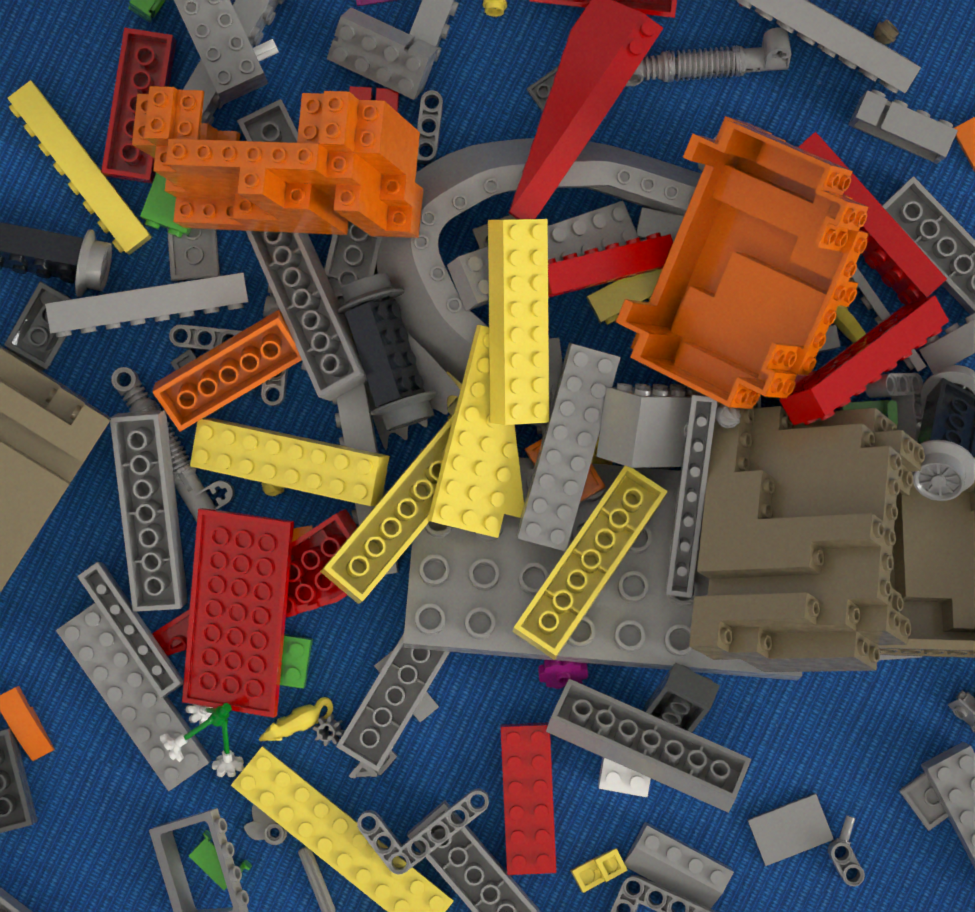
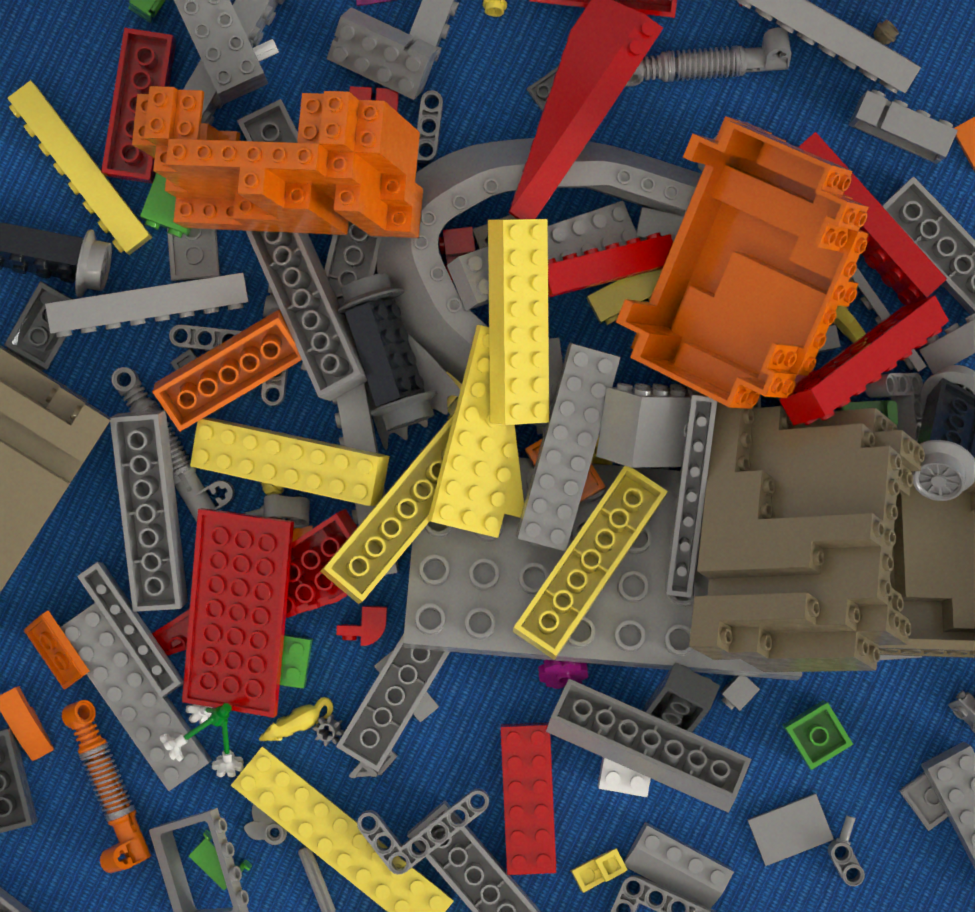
light grey plate [715,404,742,428] -> none
none -> orange tile [24,611,90,690]
none -> orange piece [62,700,151,873]
none -> light grey beam [243,494,310,528]
none -> red brick [336,606,388,646]
none -> red brick [439,227,475,283]
none -> light grey brick [720,675,760,711]
none -> bright green brick [782,700,853,770]

